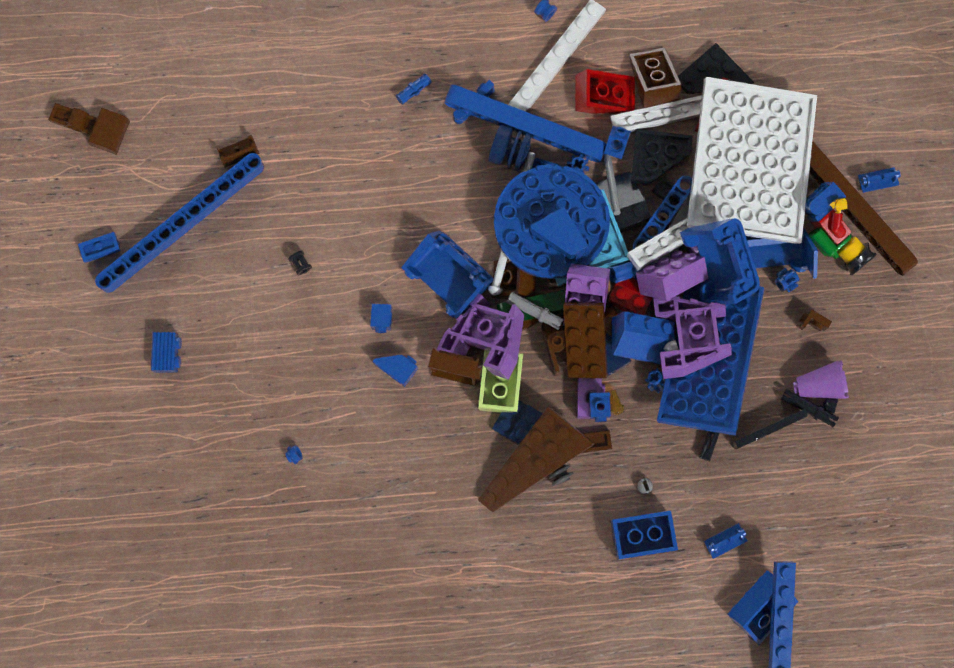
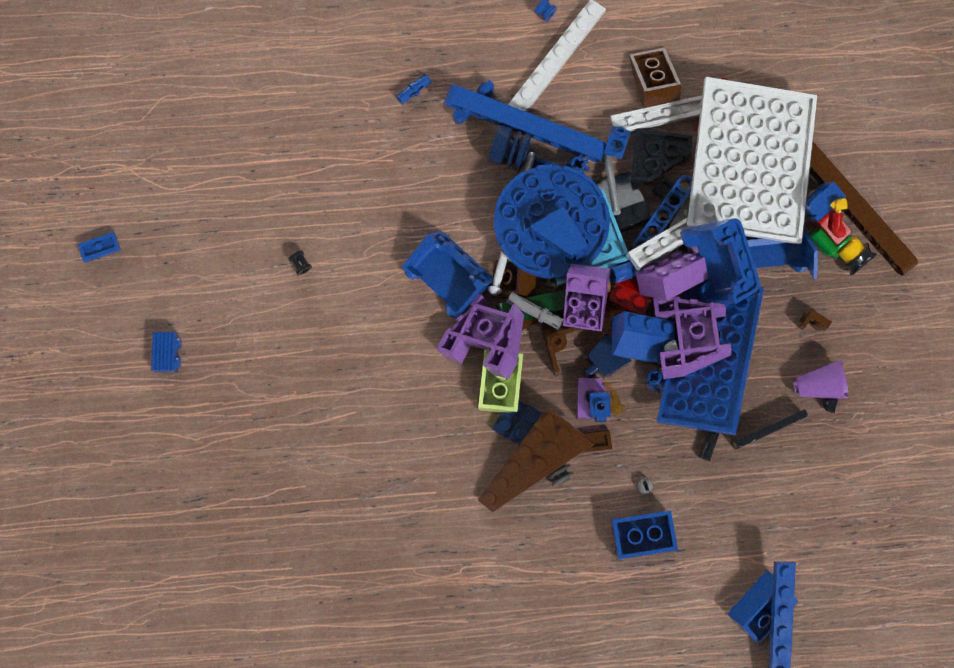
reddish brown plate [48,103,130,155] -> none
blue beam [95,153,264,293] -> none
reddish brown hinge [216,135,260,168] -> none
blue plate [285,445,303,464] -> none
blue brick [370,304,392,333] -> none
blue slope [373,355,418,387] -> none
reddish brown window [428,348,482,386] -> none
reddish brown plate [563,302,608,379] -> none
red slope [575,69,635,114] -> none
black plate [678,43,754,94] -> none
blue hinge [704,523,748,559] -> none
blue gear [775,268,799,293] -> none
black pin [781,389,839,428] -> none
blue hinge [858,167,901,193] -> none

